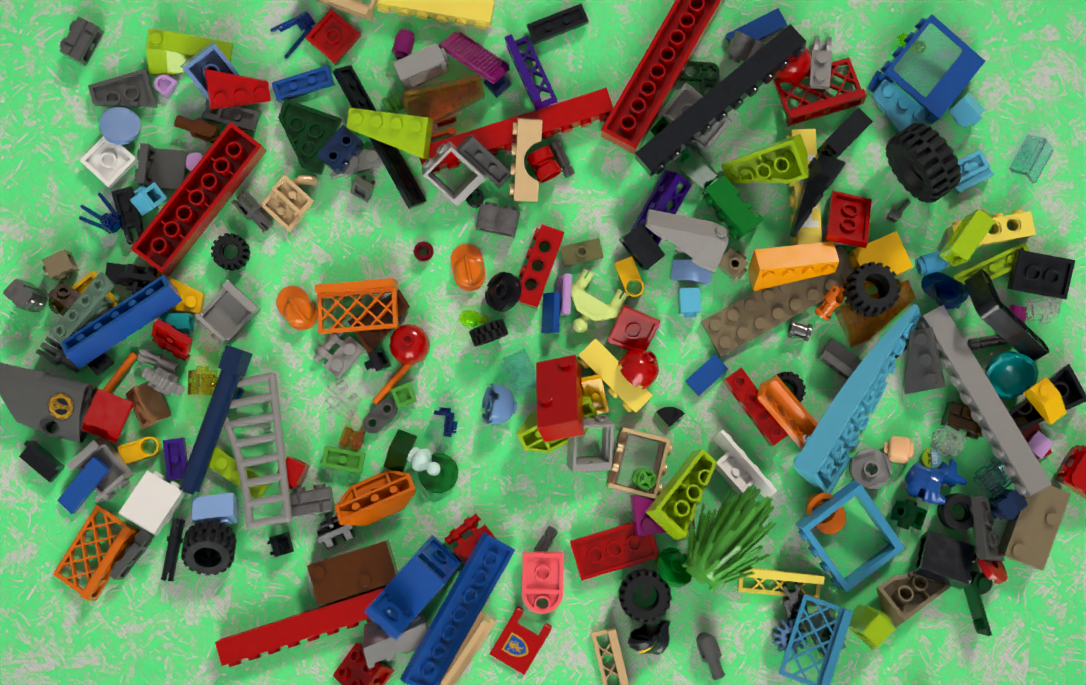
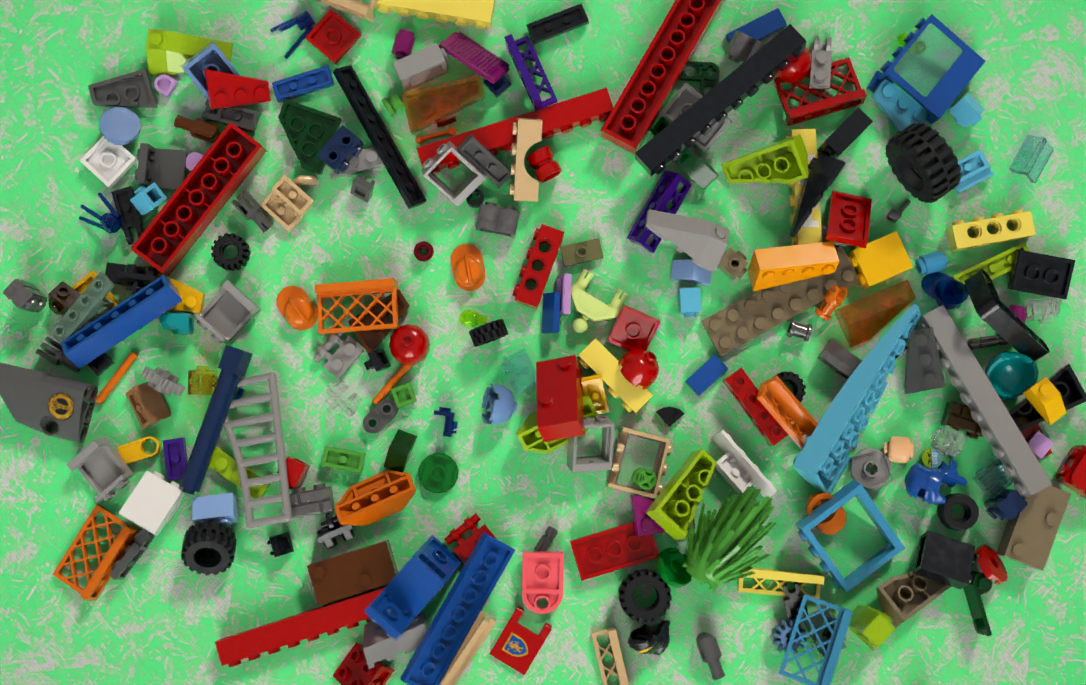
black panel [19,441,65,482] -> none
dark tan brick [42,249,79,281] -> none
blue tile [57,456,111,514] -> none
dark grey brick [60,17,104,66] -> none
red piece [81,388,134,443] -> none
light grey axle [137,349,179,374] -> none
red plate [152,319,193,362] -> none
black pin [161,518,186,582] -> none
clear orange wheel [339,426,365,451] -> none
lime wedge [347,108,433,159] -> none
light aqua animal [407,447,441,476] -> none
black tile [485,272,522,312] -> none
dark grey axle [550,140,574,178] -> none
yellow piece [614,256,644,298] -> none
black panel [618,224,665,271] -> none
green wedge [703,176,764,240] -> none
black tyre [842,262,901,317] -> none
dark green brick [890,499,927,530] -> none
lime window [939,209,995,267] -> none
dark grey wing [970,496,1005,562] -> none

